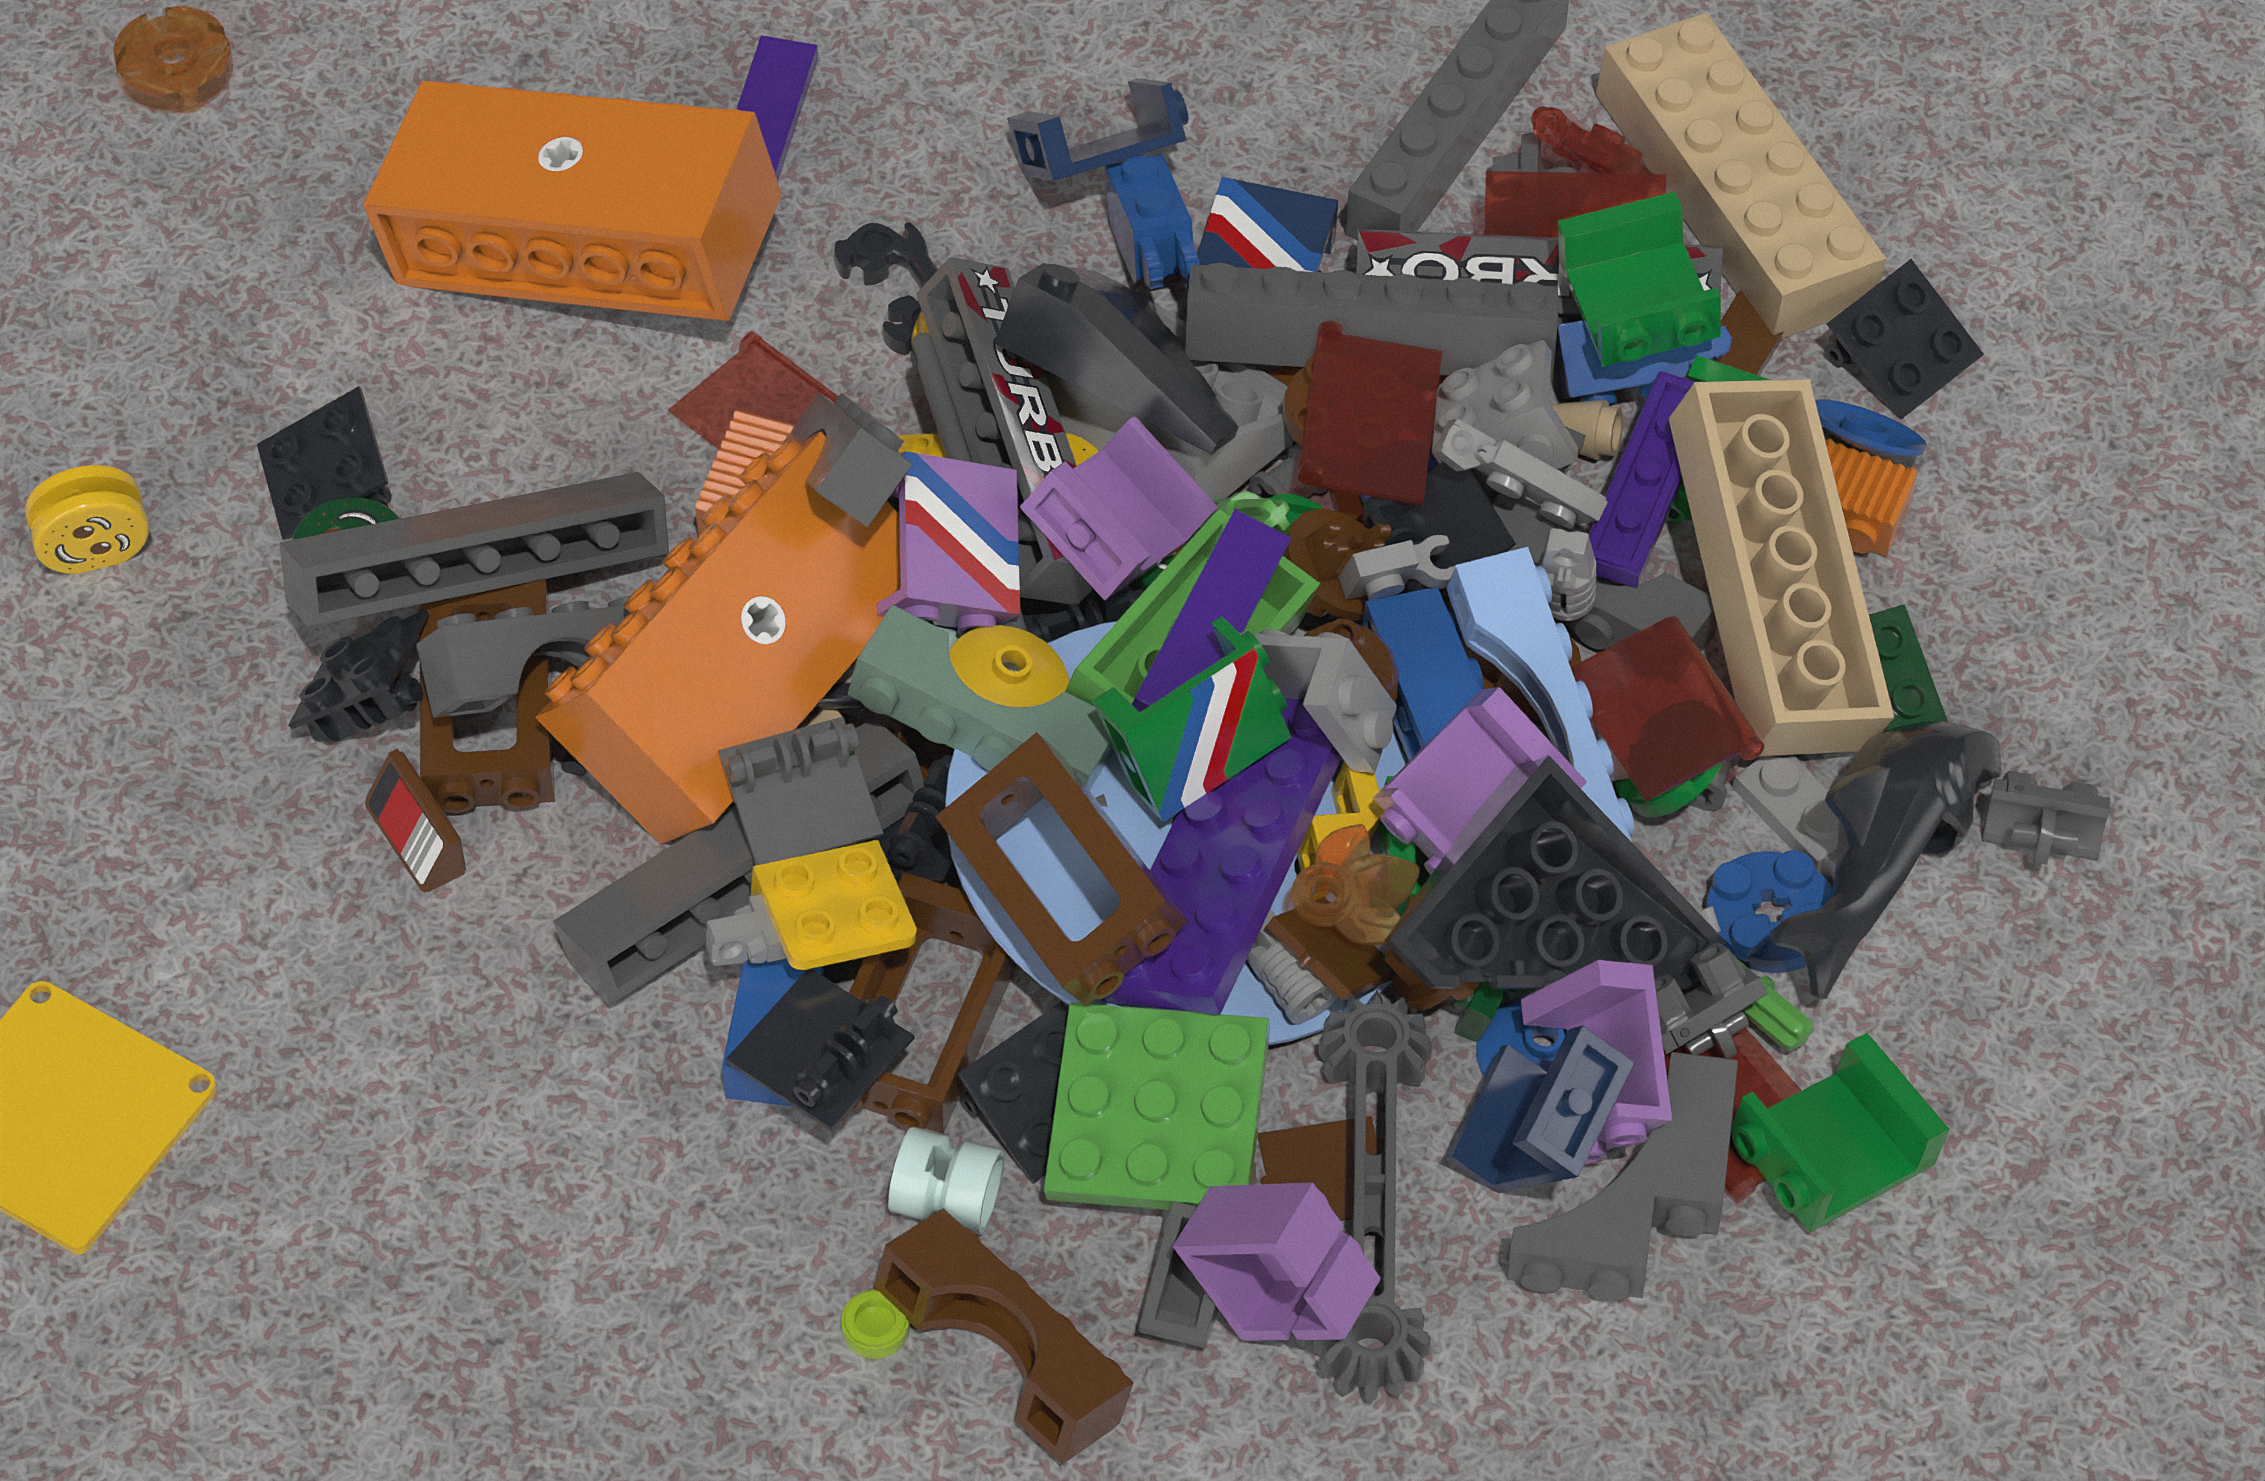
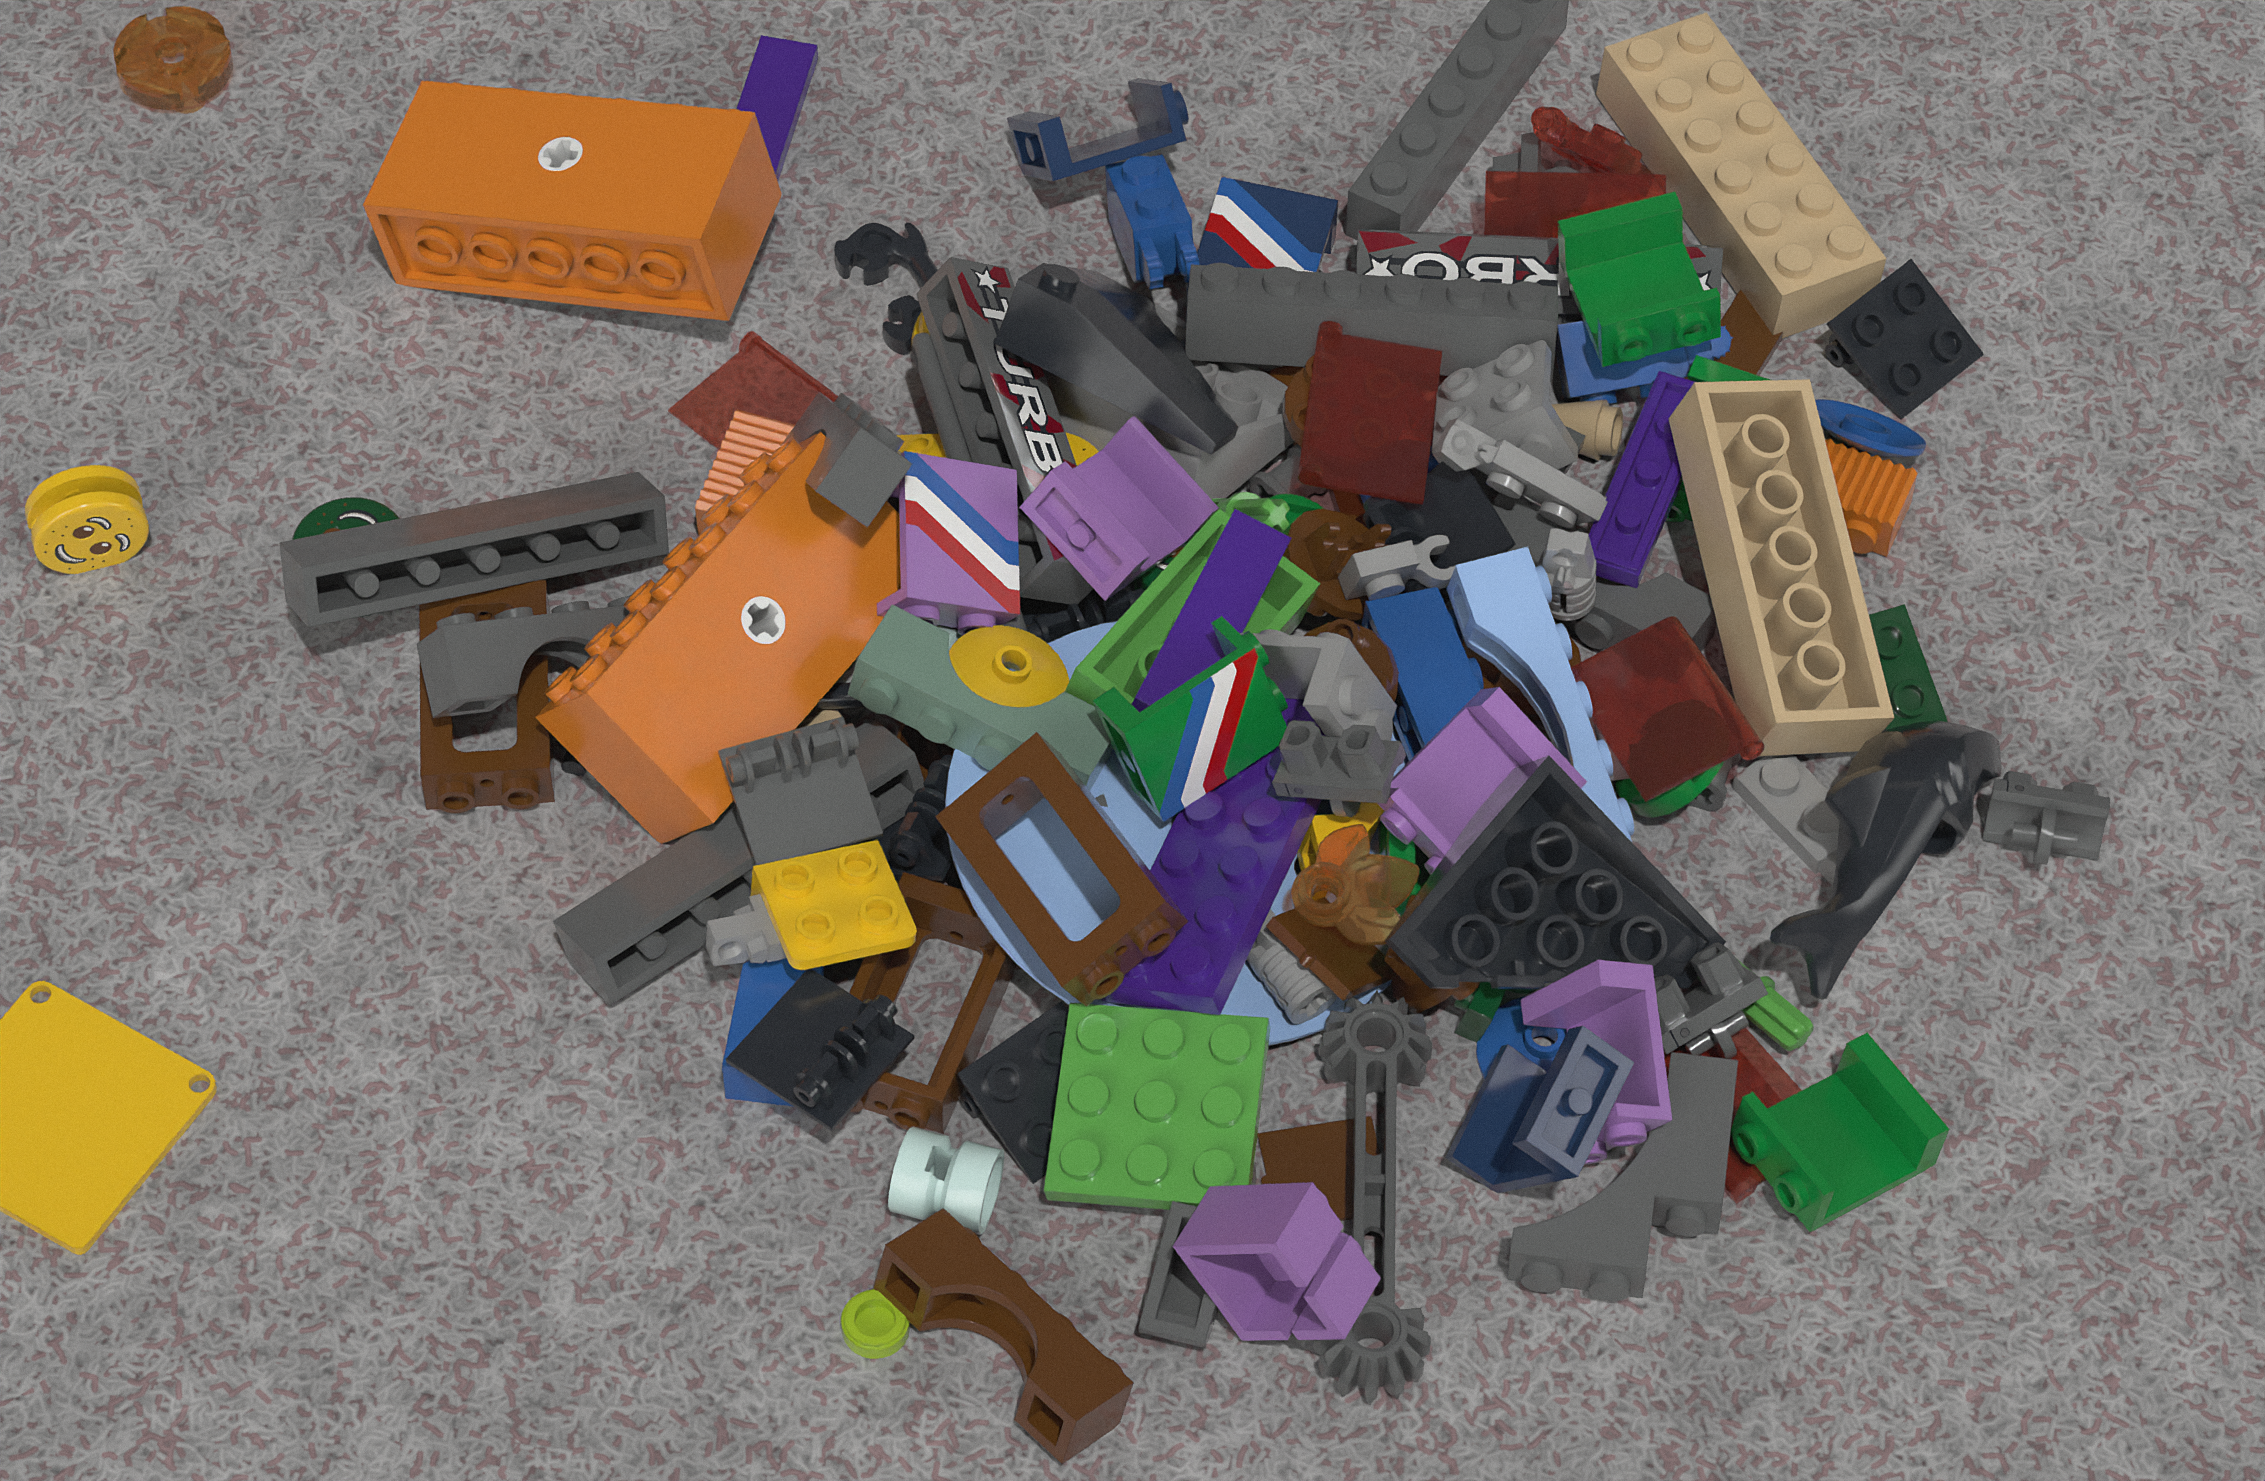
black hinge [257,386,392,540] -> none
black hinge [288,610,429,744] -> none
slope [365,748,466,893] -> none
blue plate [1705,850,1832,973] -> none
none -> dark grey hips [1272,720,1406,817]

